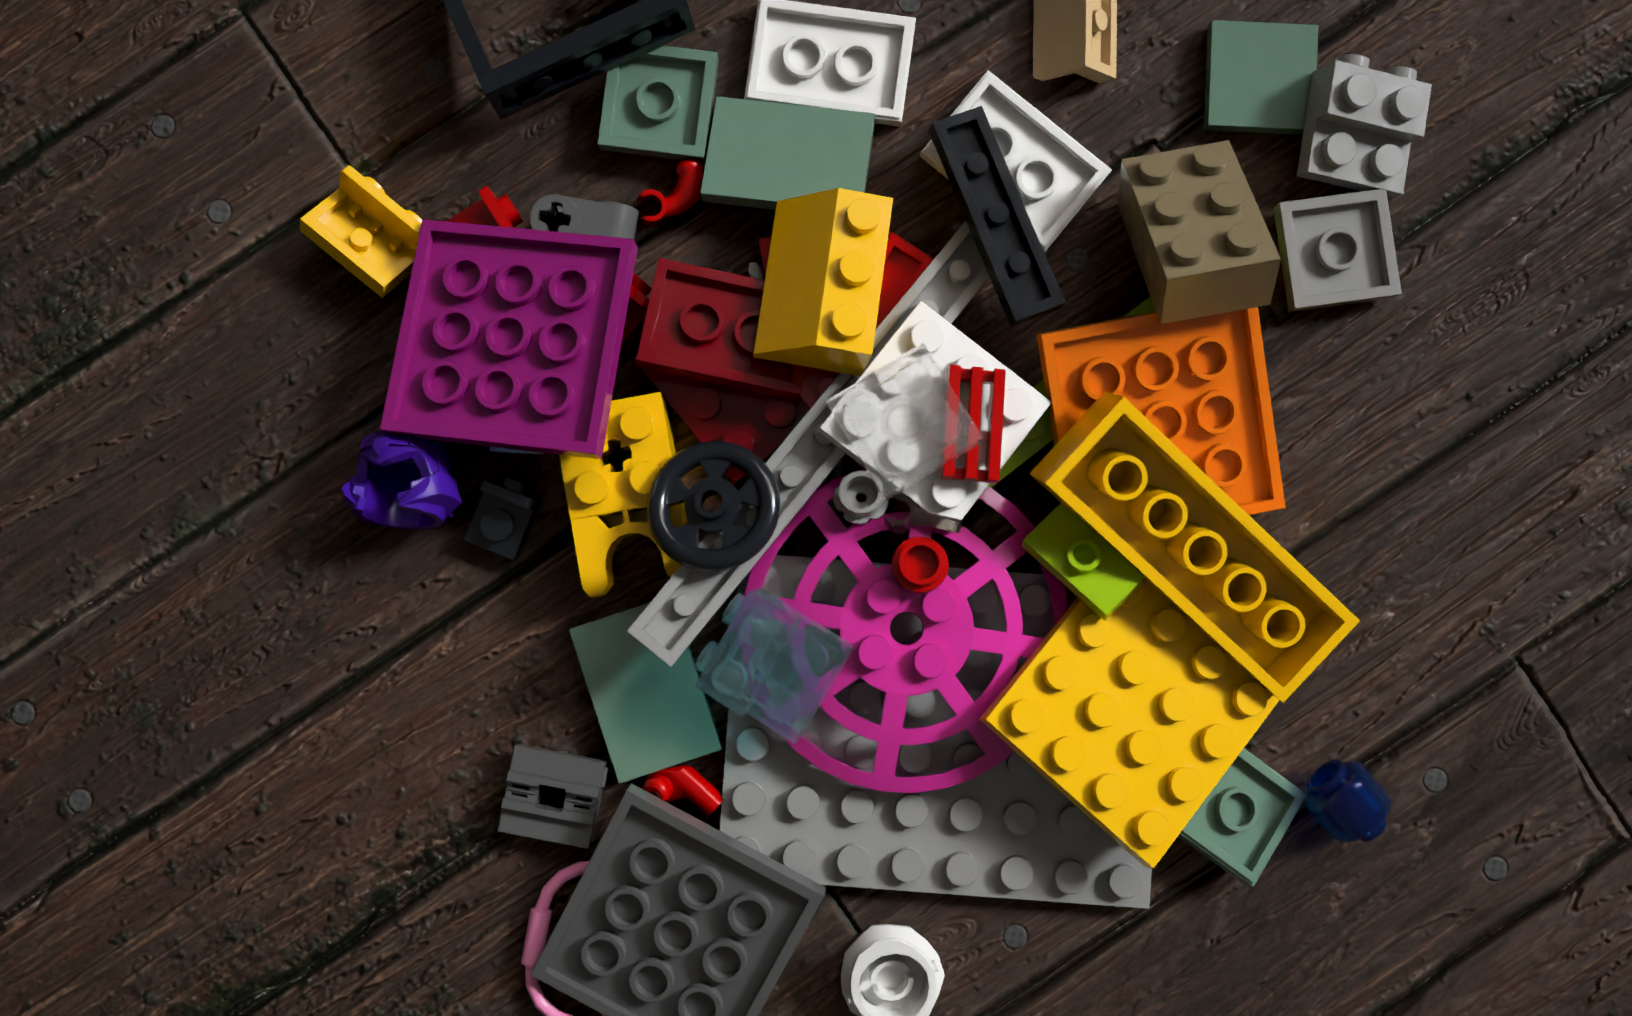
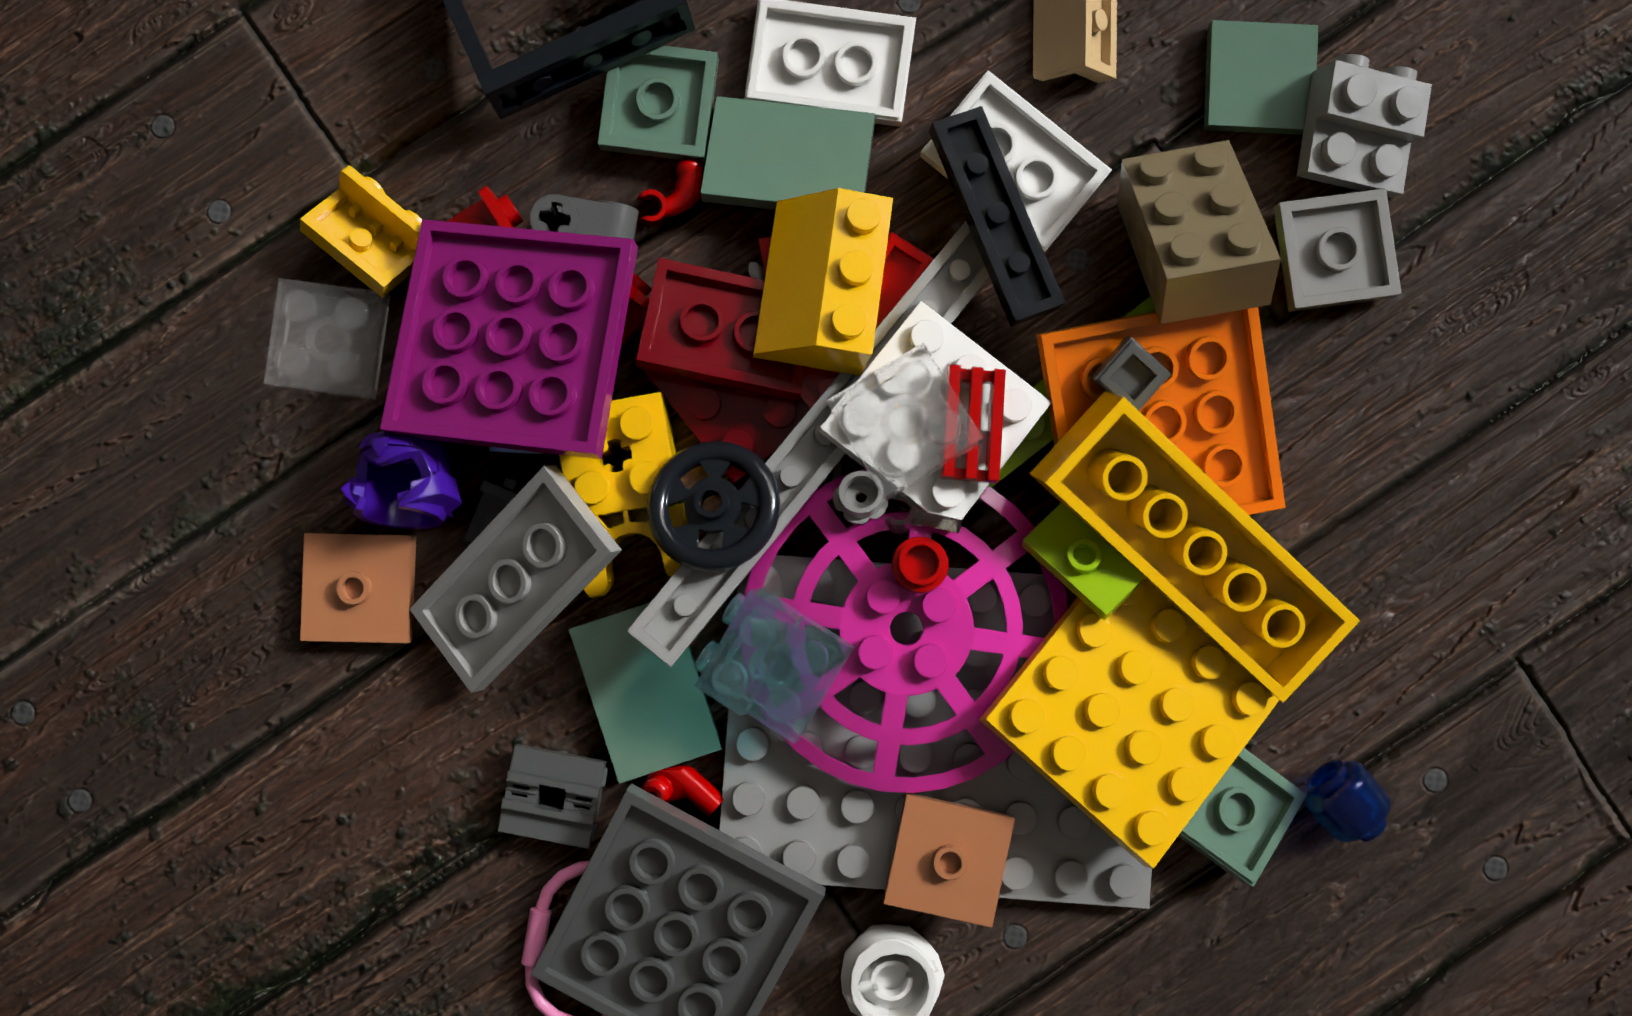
none -> clear plate [264,278,391,400]
none -> nougat plate [300,533,416,643]
none -> light grey plate [410,465,622,693]
none -> nougat plate [883,793,1015,928]
none -> dark grey tile [1089,336,1171,411]

